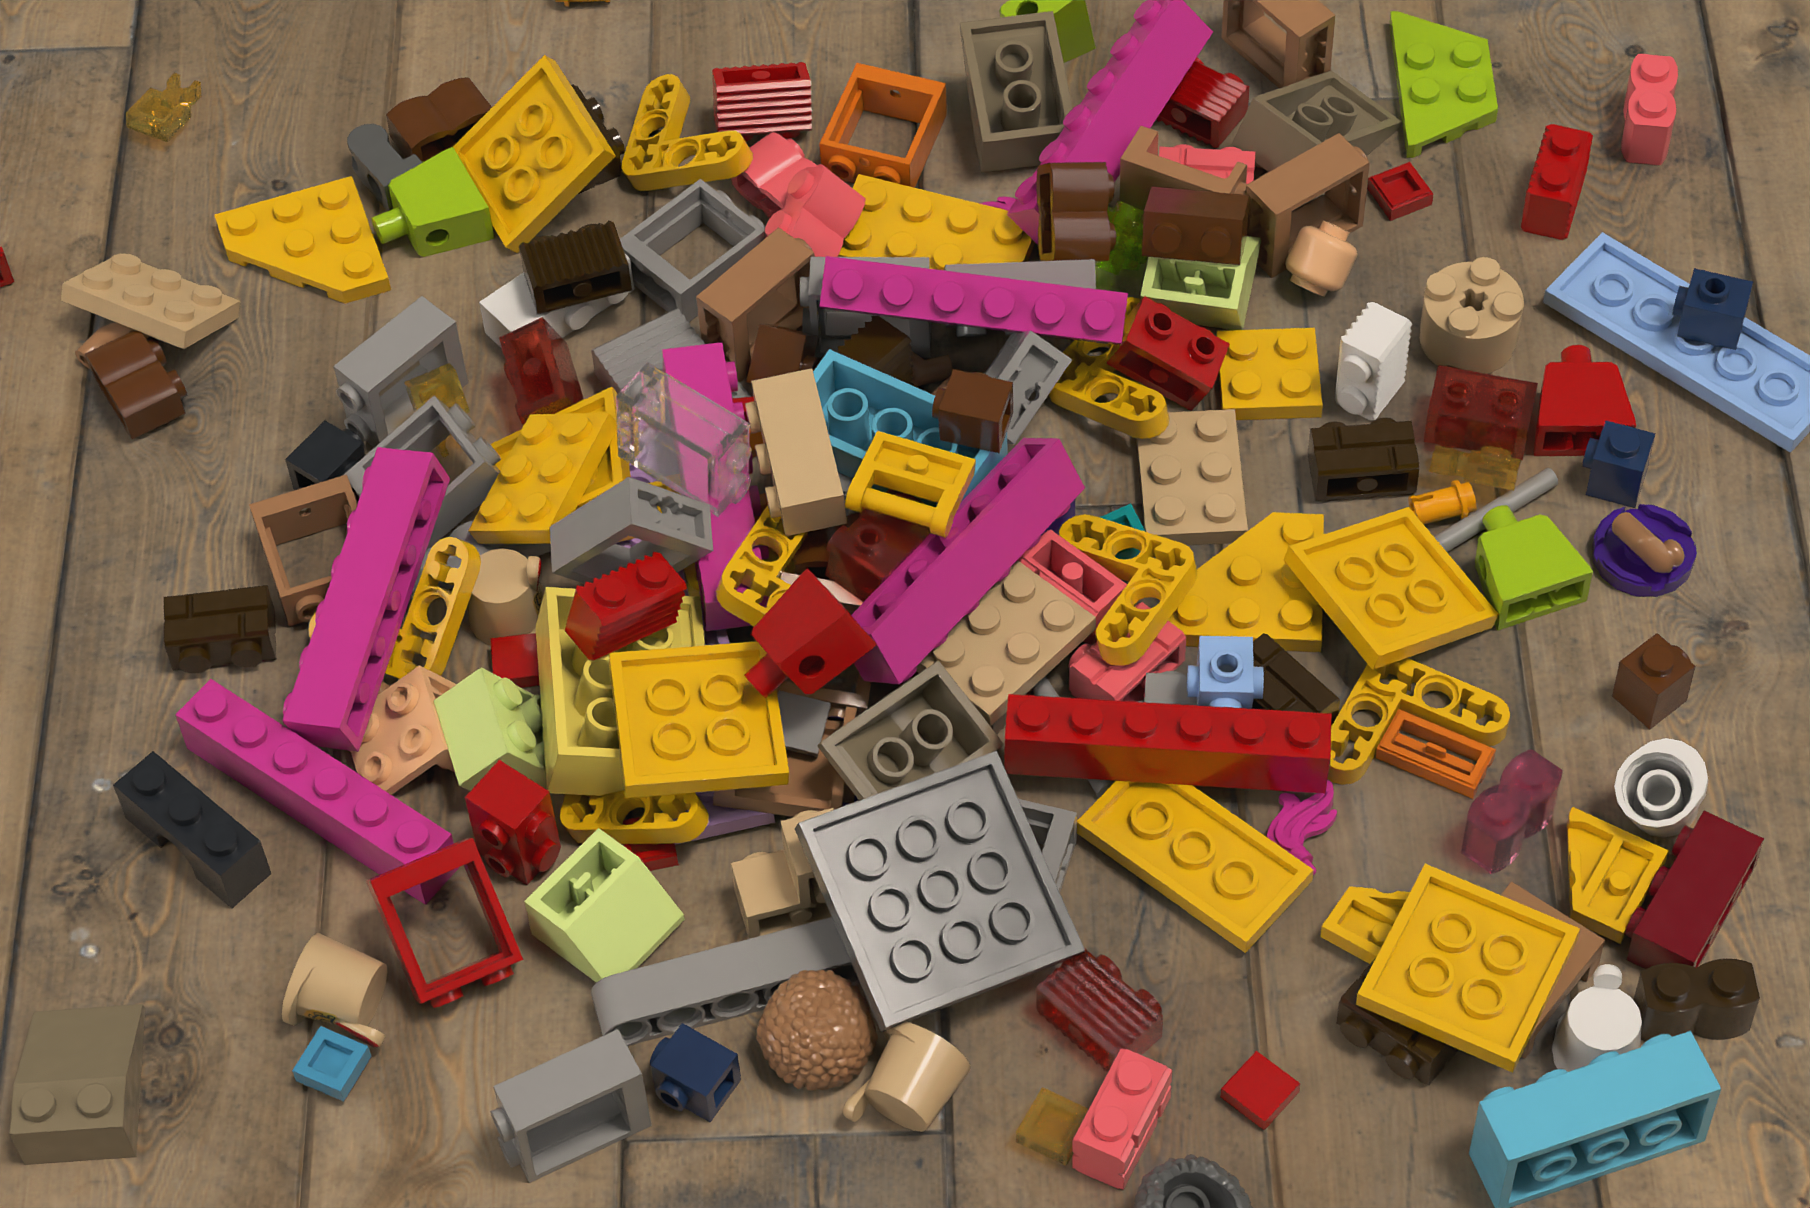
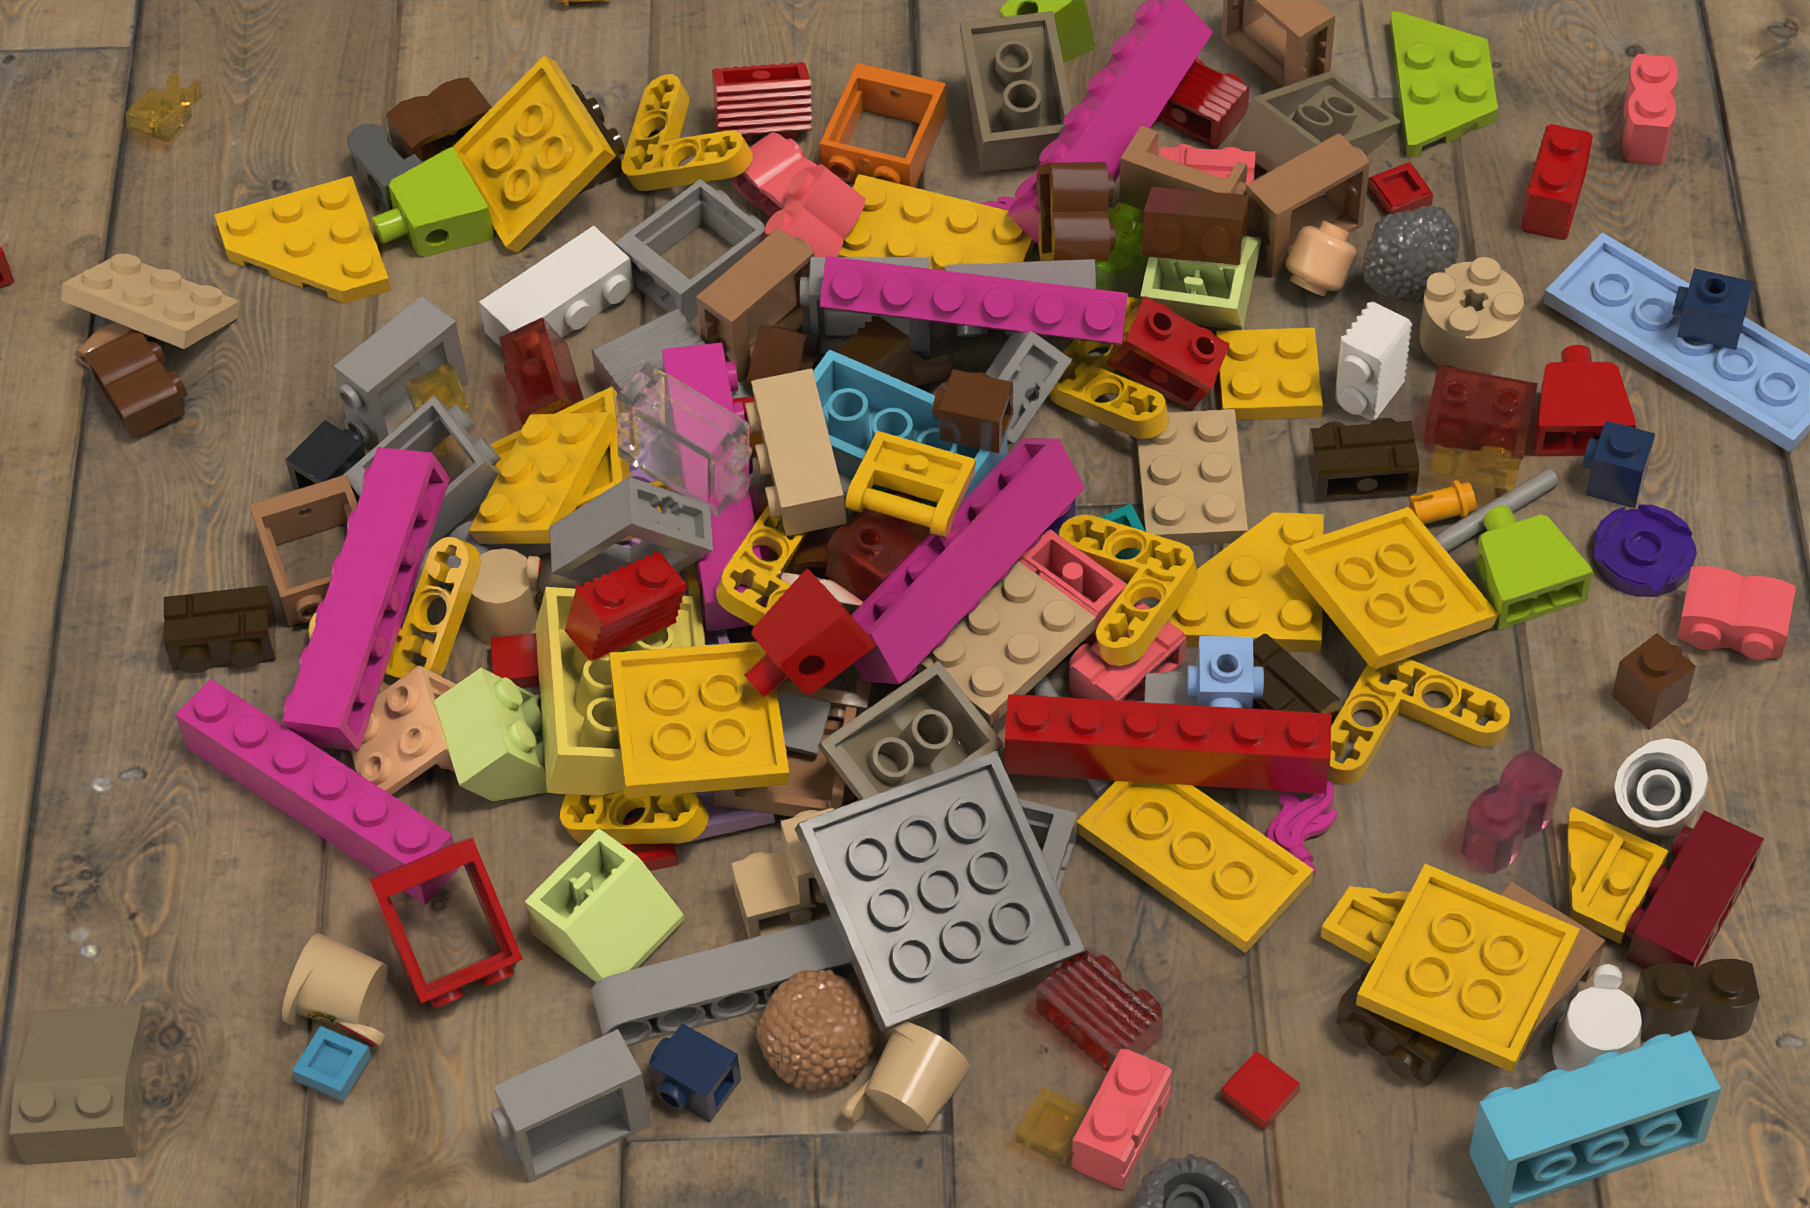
black arch [113,751,271,908] -> none
red brick [465,760,561,885] -> none
dark brown brick [519,220,632,315] -> none
orange tile [1375,709,1496,799] -> none
medium nougat arm [1612,512,1685,573] -> none
none -> dark grey hair [1362,206,1460,302]
none -> coral brick [1677,566,1796,660]

